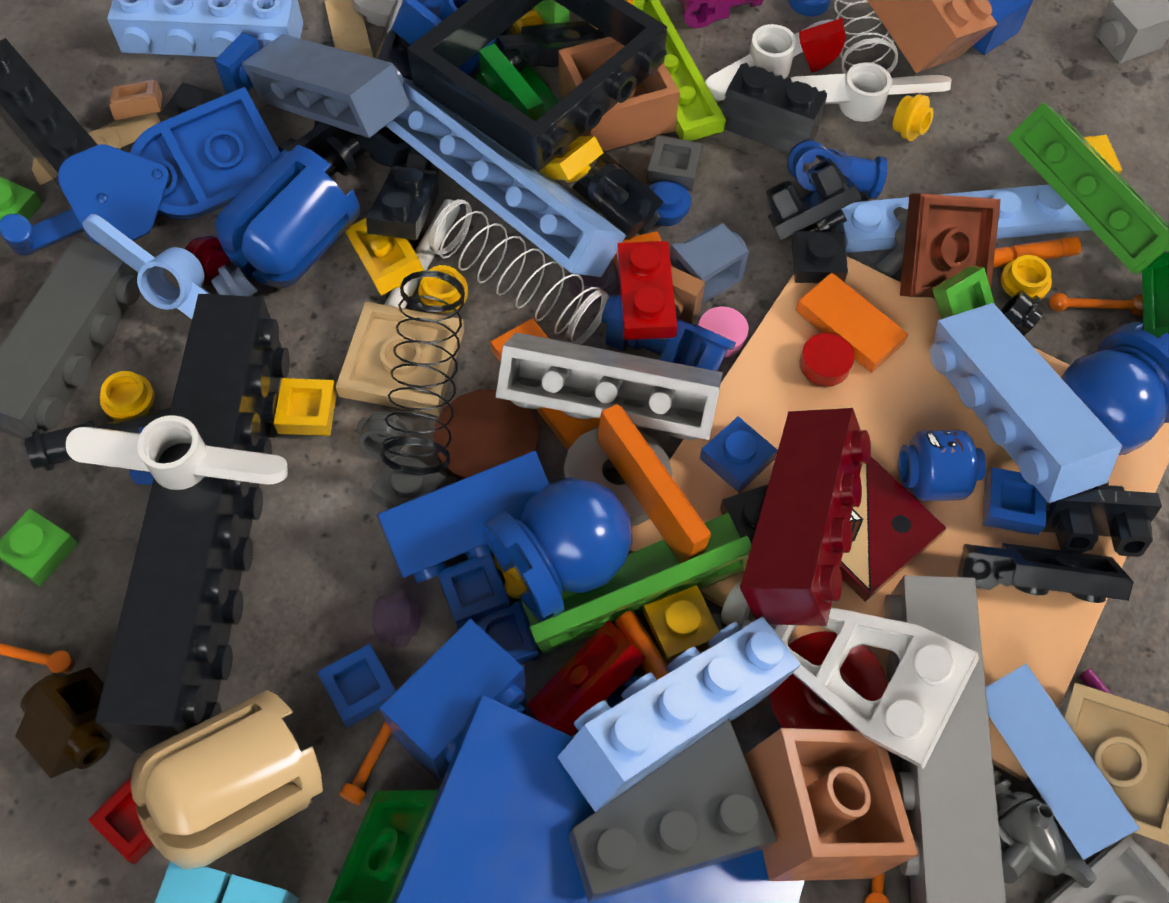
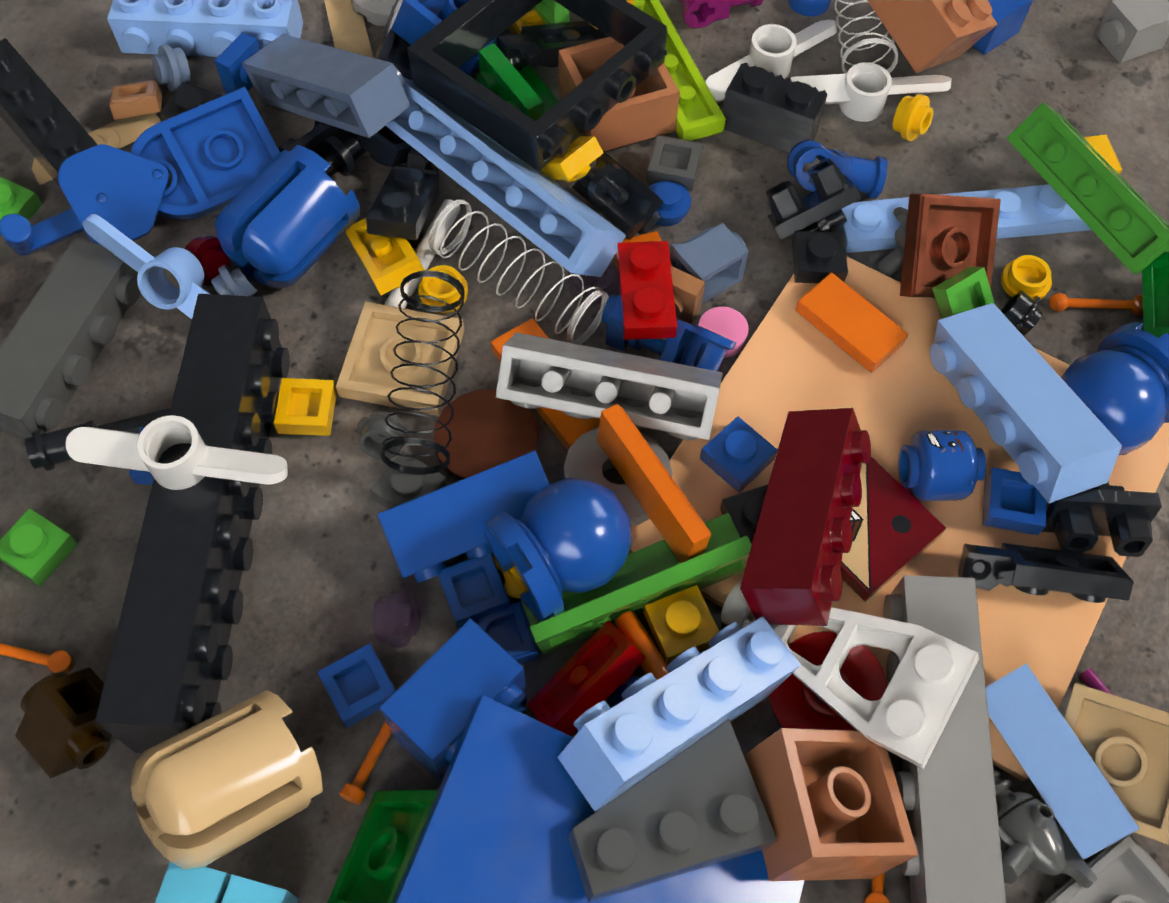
red tile [88,776,154,865] -> none
yellow plate [100,371,155,421] -> none
red tile [799,18,846,73] -> none
red tile [799,333,854,386] -> none
orange wheel [993,236,1081,268] -> none
none -> sand blue plate [152,44,191,92]

